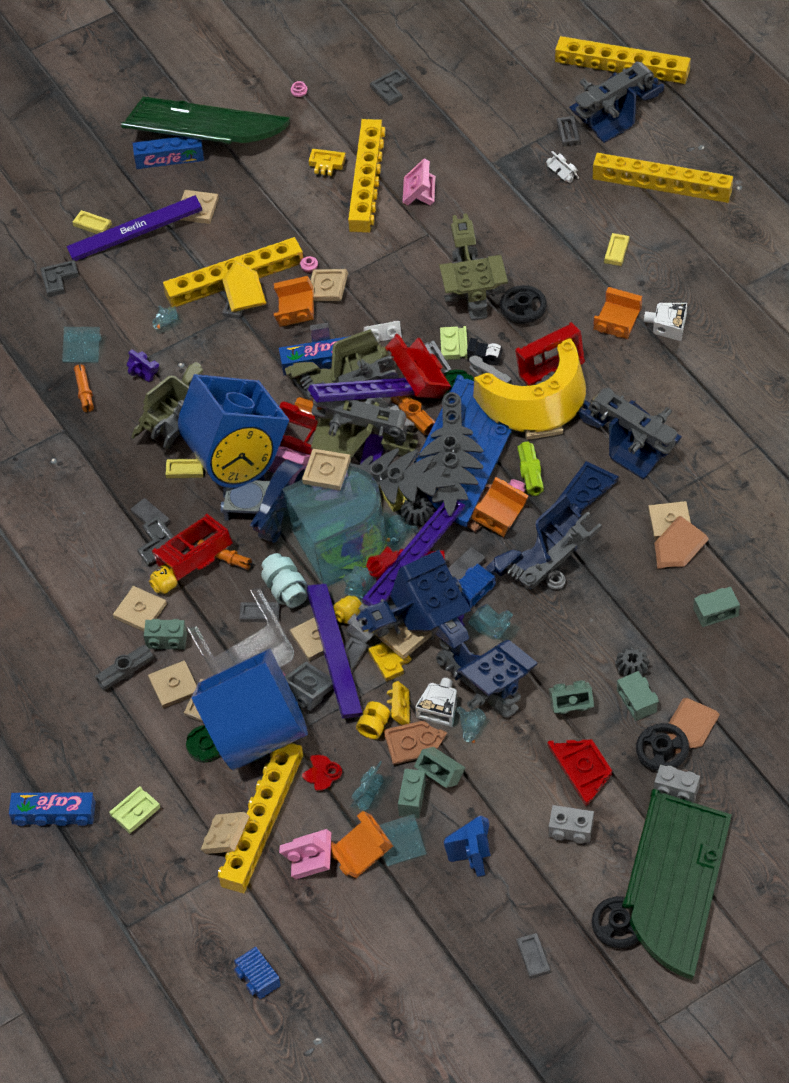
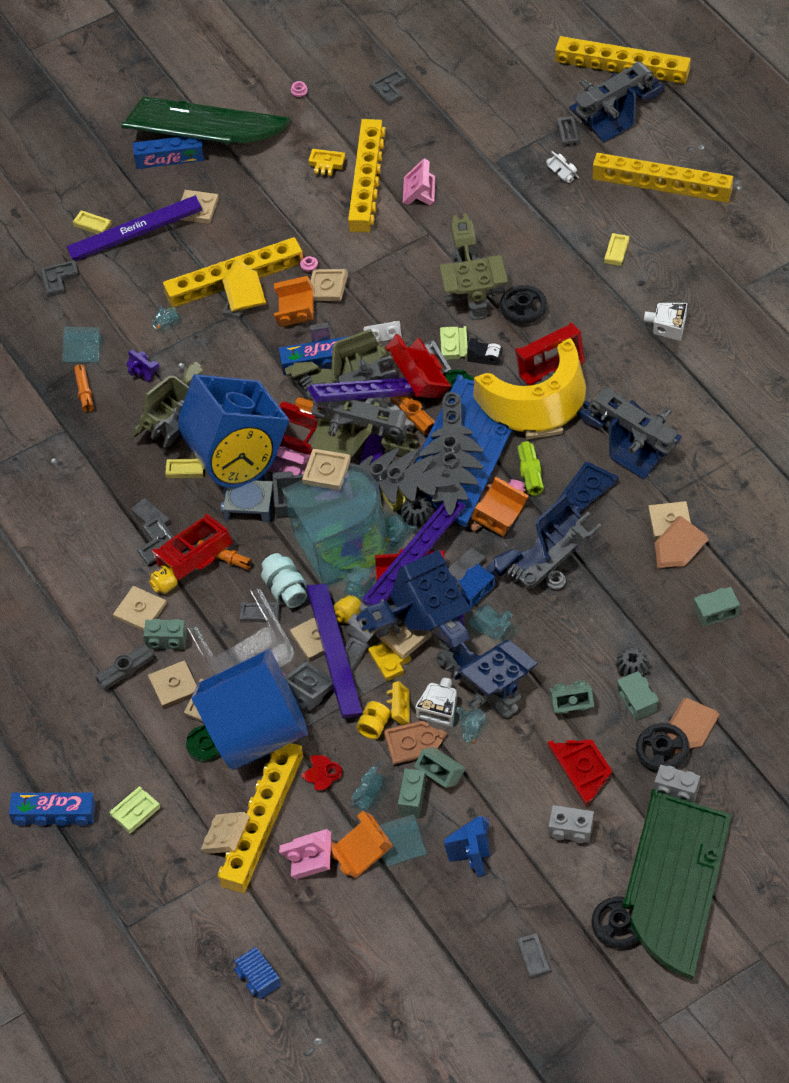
dark blue animal [250,459,306,543] -> none
red plate [366,546,399,578] -> none
light grey hinge [469,356,512,384] -> none
orange panel [593,287,642,339] -> none

